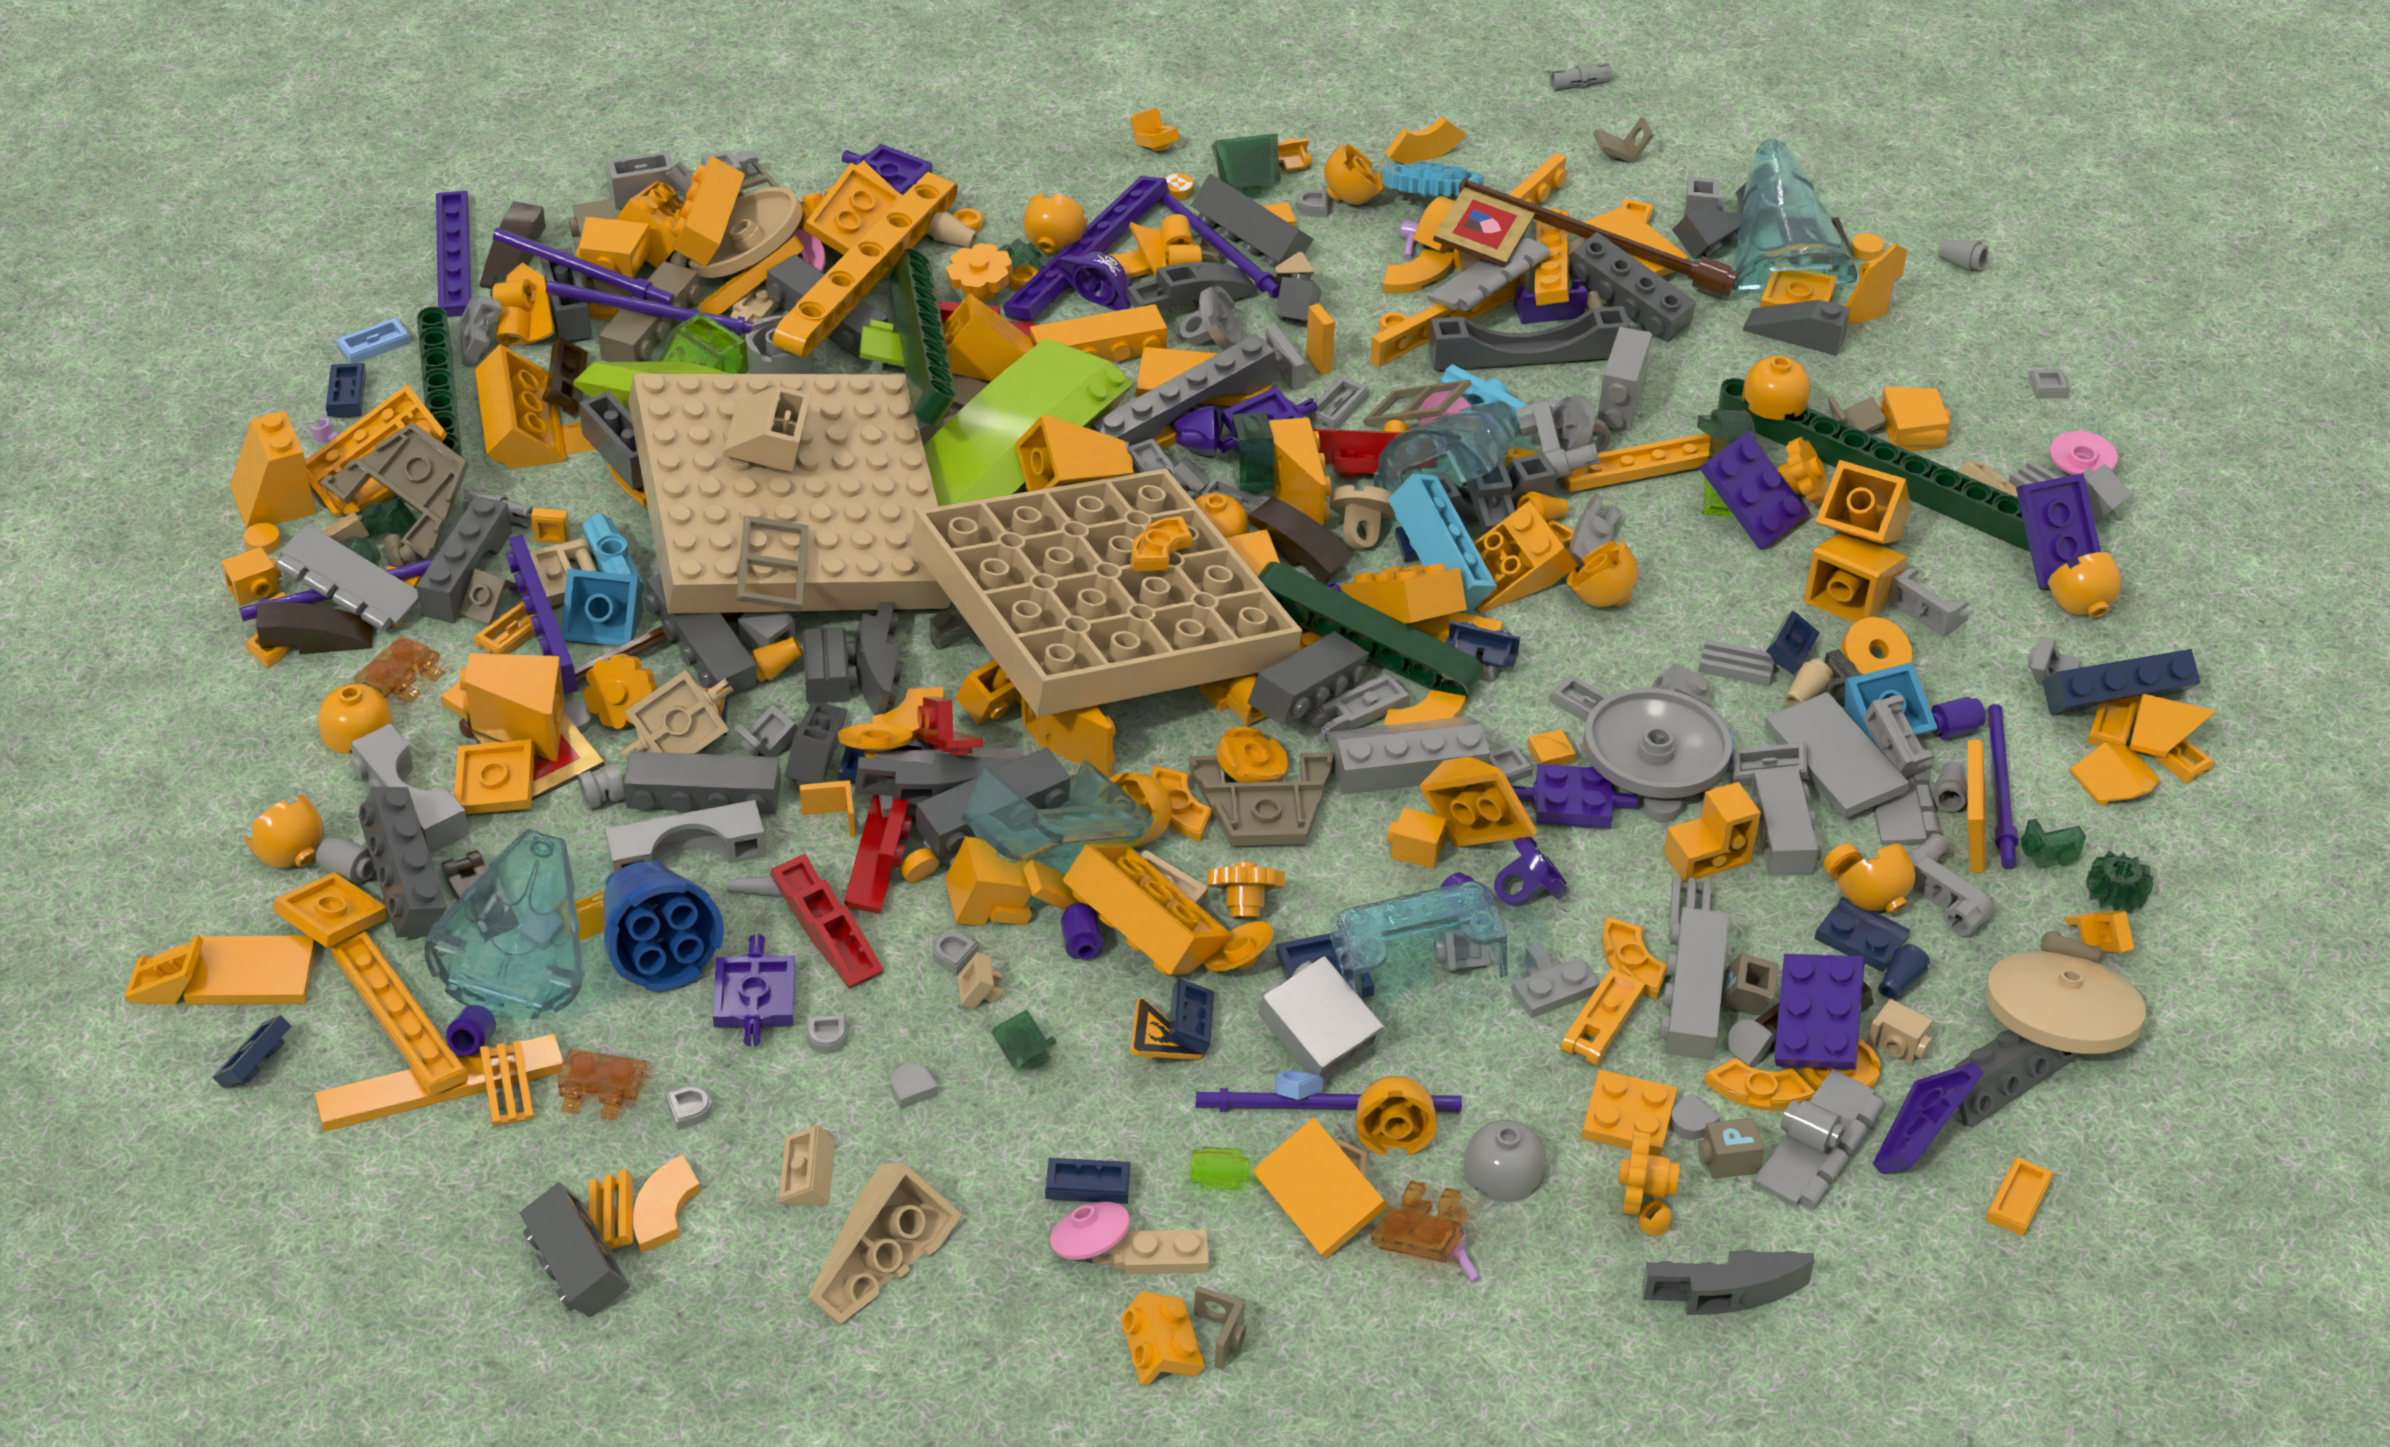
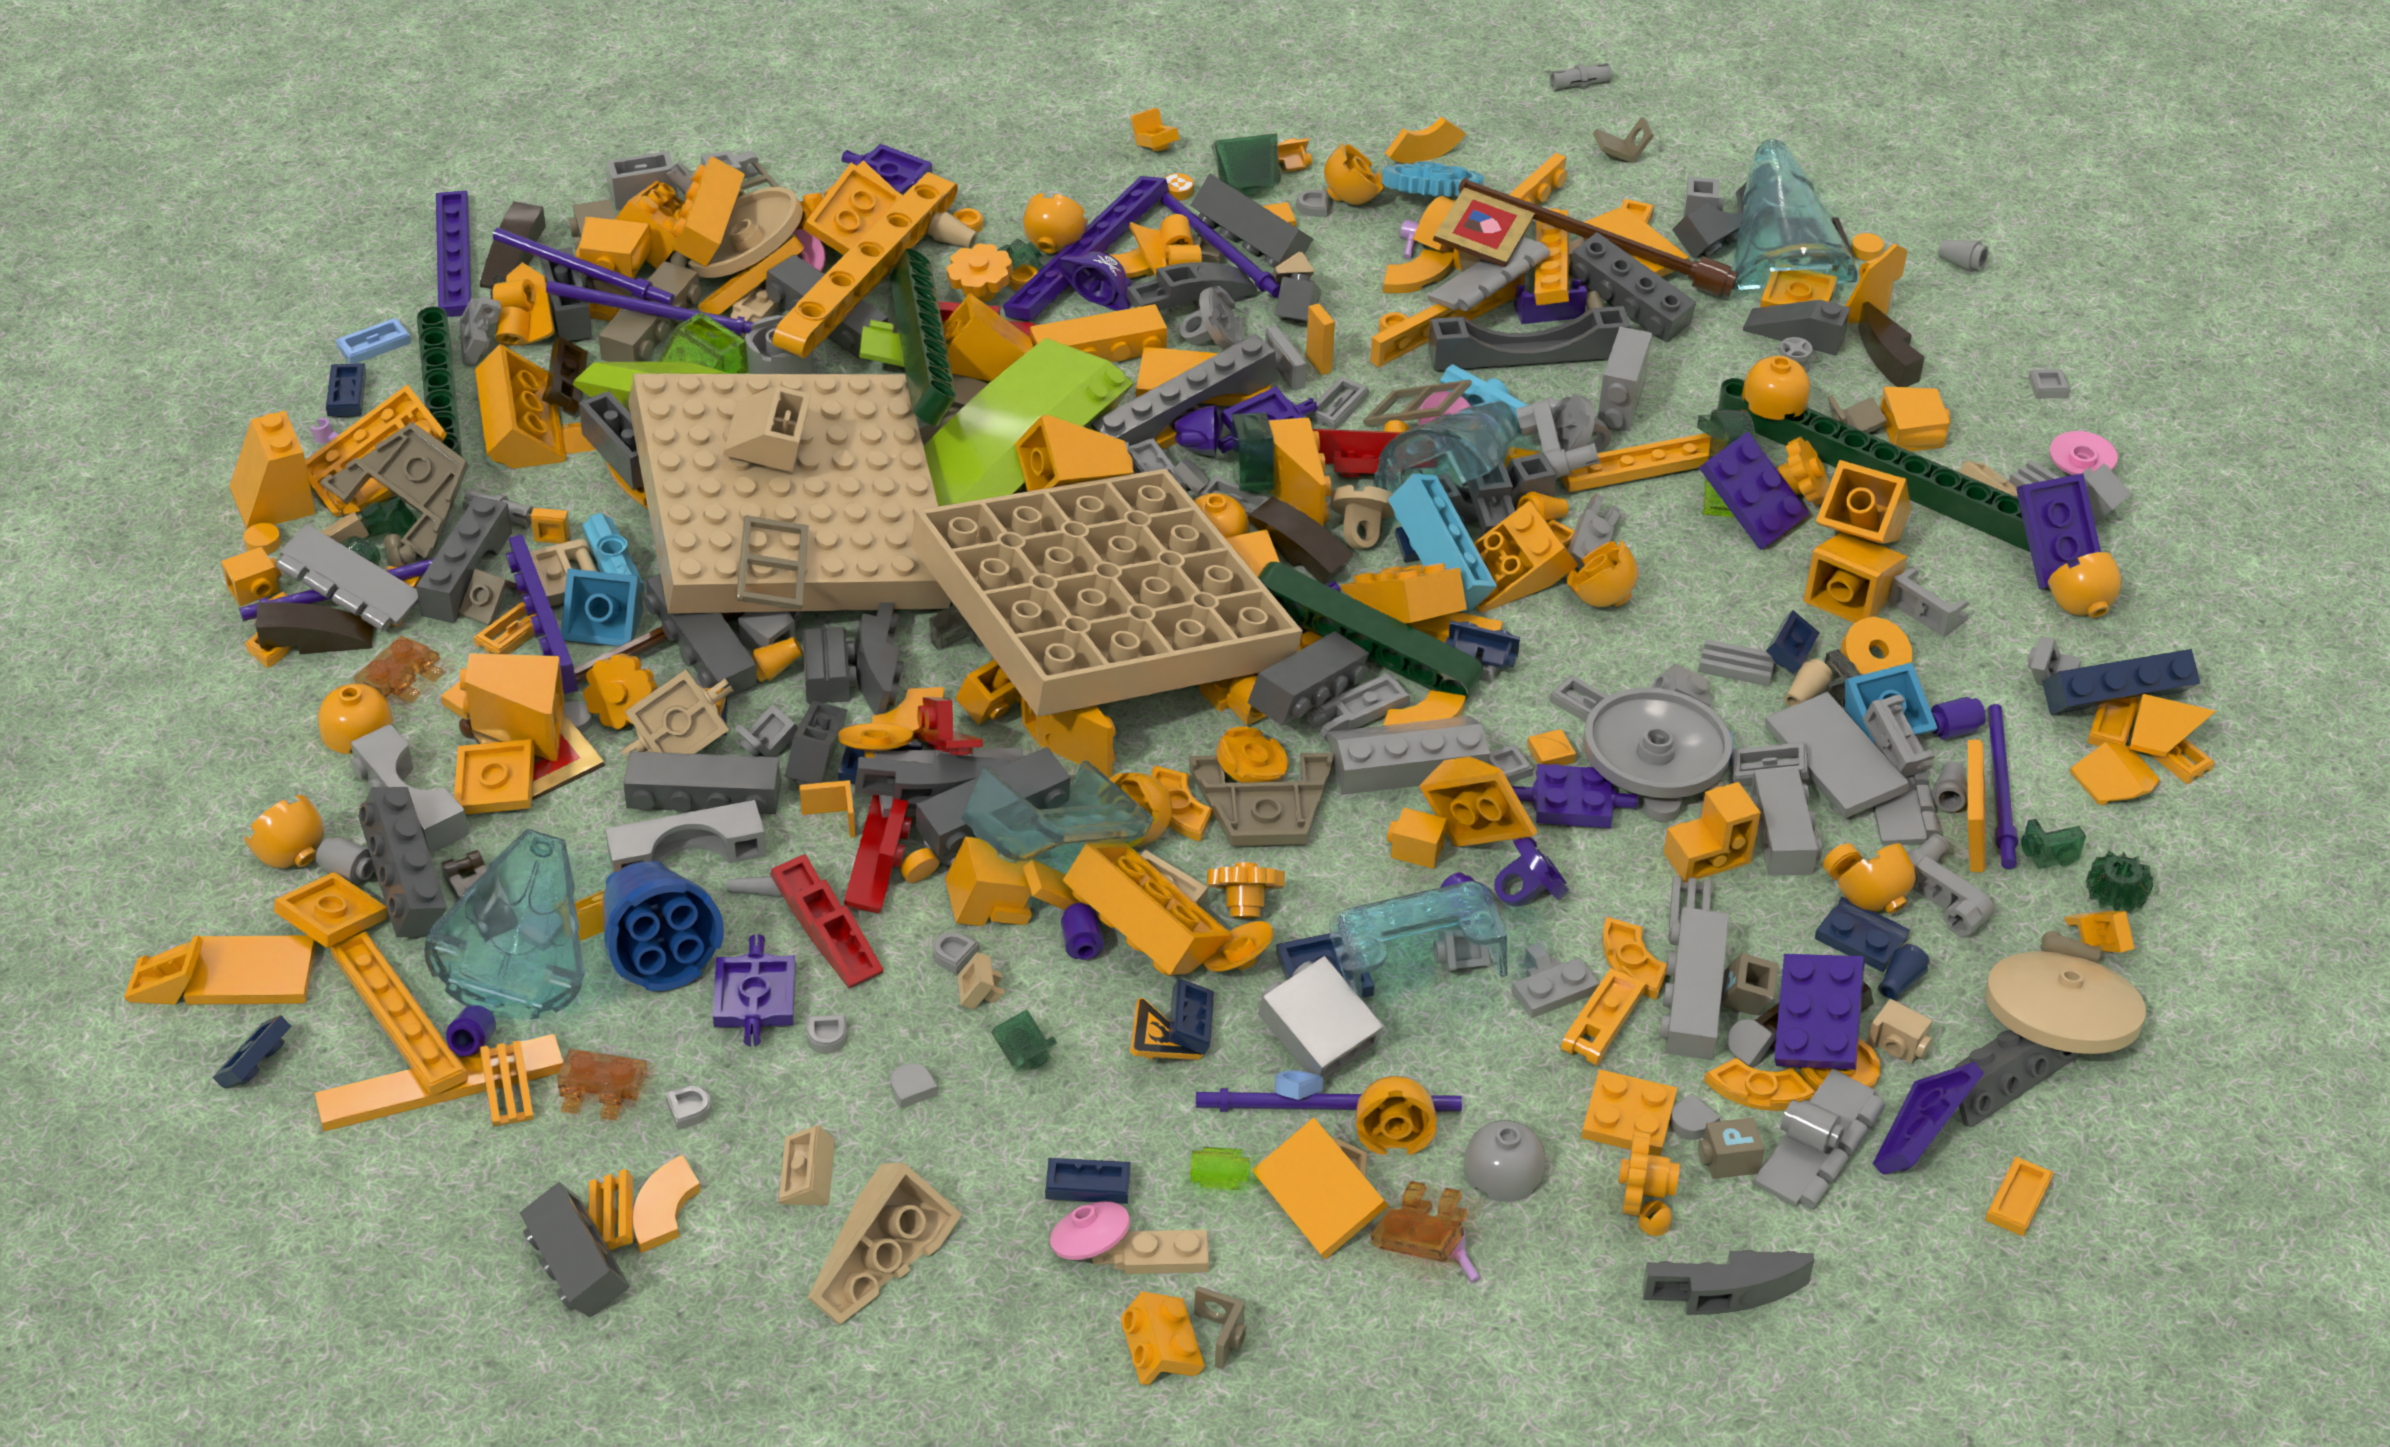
light grey wheel [577,764,625,810] -> none
light orange tile [1130,516,1193,572] -> none
none -> light grey wheel [1779,337,1812,373]
none -> dark brown slope [1858,301,1925,387]

